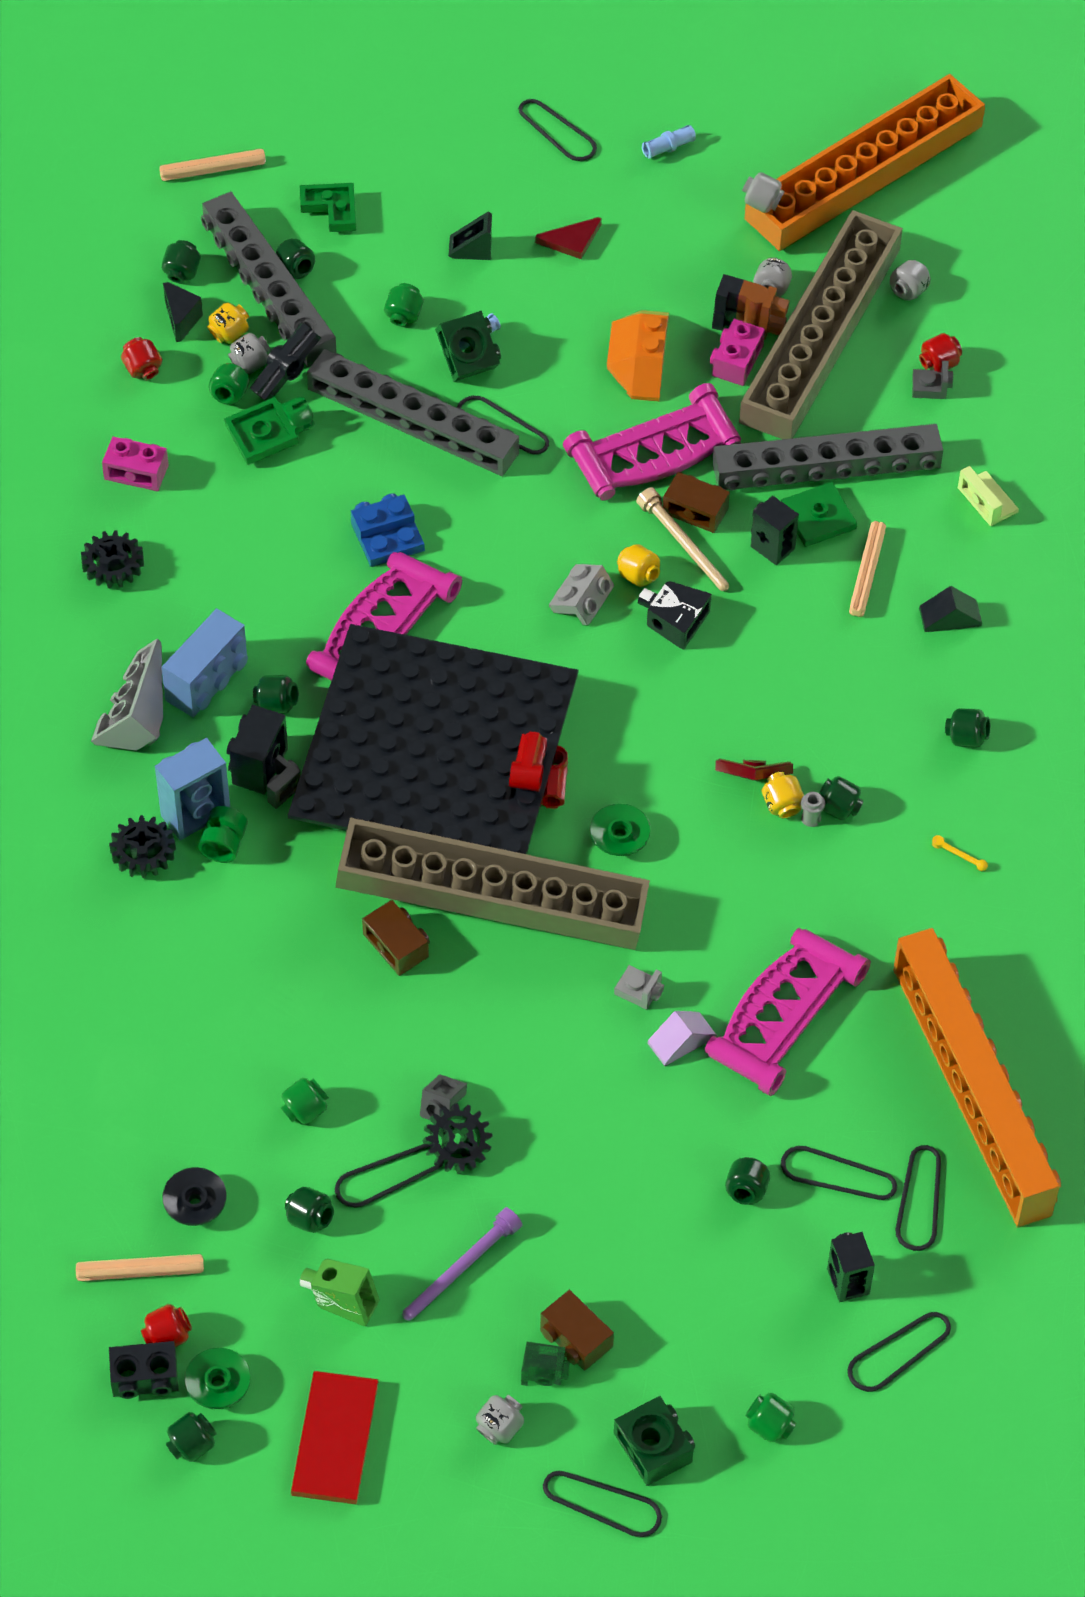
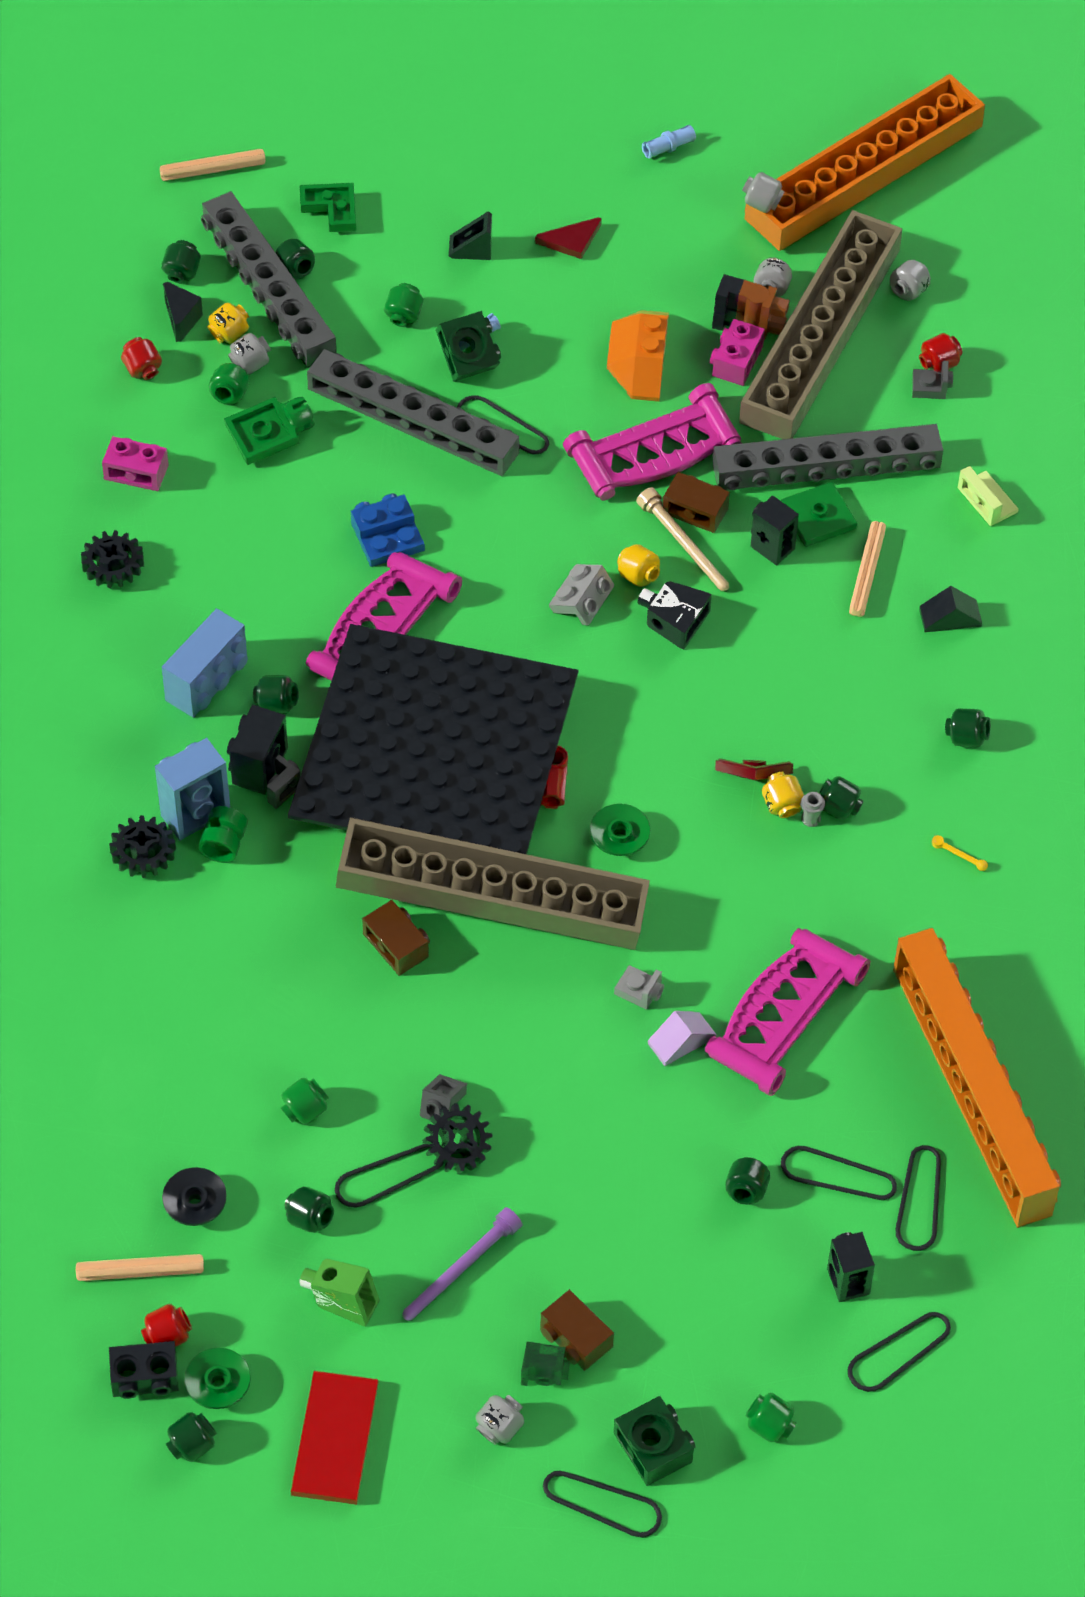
light grey wedge [91,639,163,751] -> none
black piece [250,323,321,401] -> none
red piece [509,731,547,792] -> none
black piece [518,99,597,161] -> none

